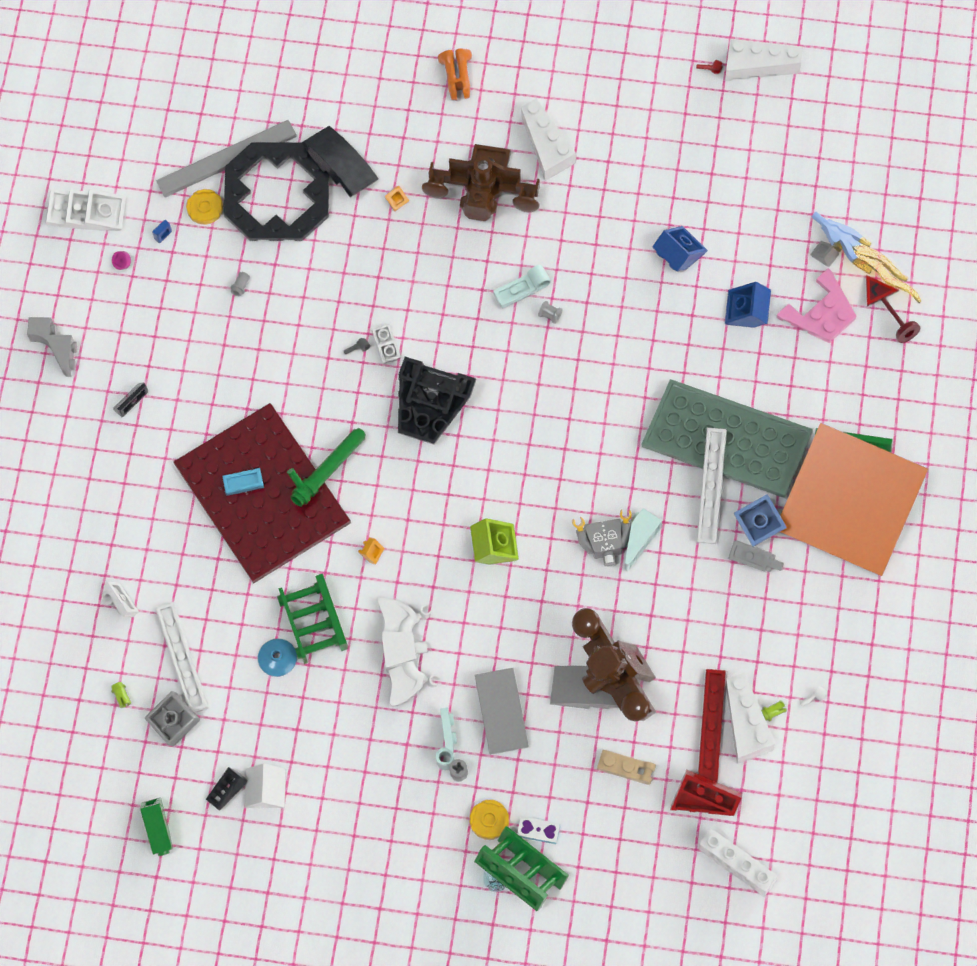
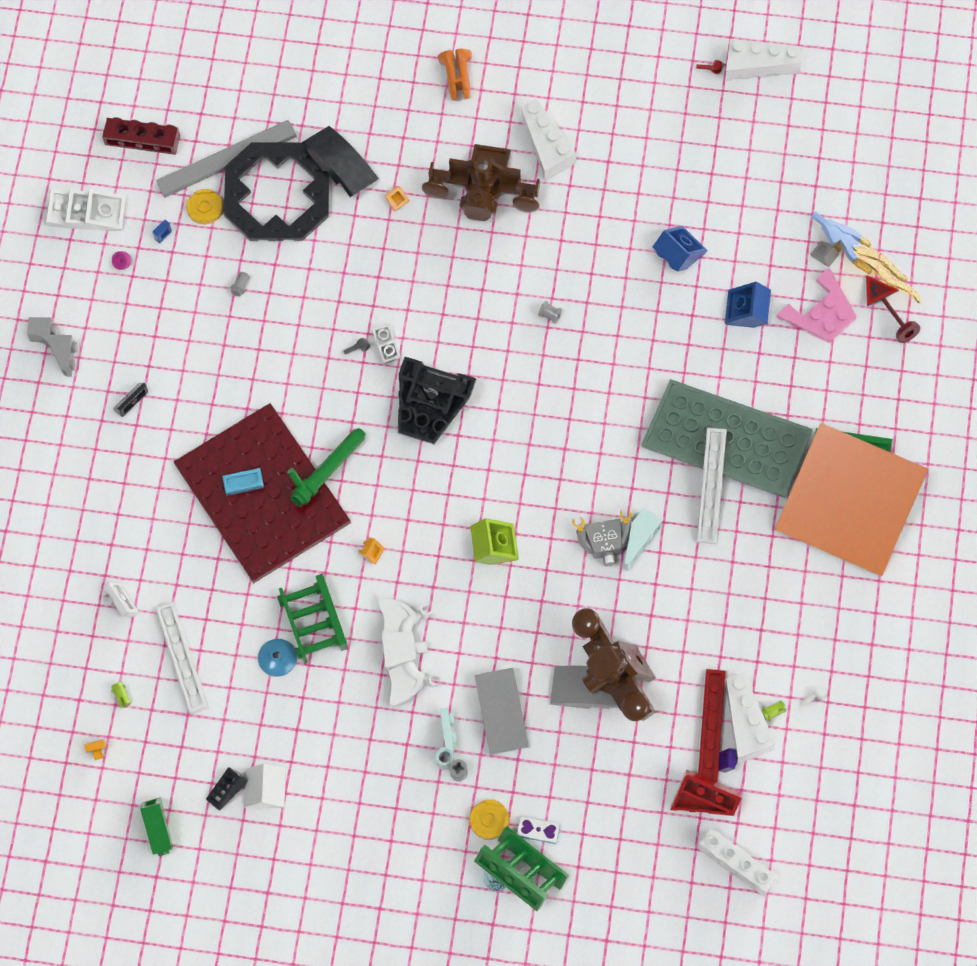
light grey brick [145,691,200,746] -> none
light aqua plate [493,265,551,309] -> none
tan plate [597,749,656,785] -> none
light grey hinge [728,540,784,572] -> none
medium blue slope [734,494,787,547] -> none
none -> light orange tile [84,739,107,760]
none -> dark red brick [102,117,180,155]
none -> dark purple plate [718,748,737,773]

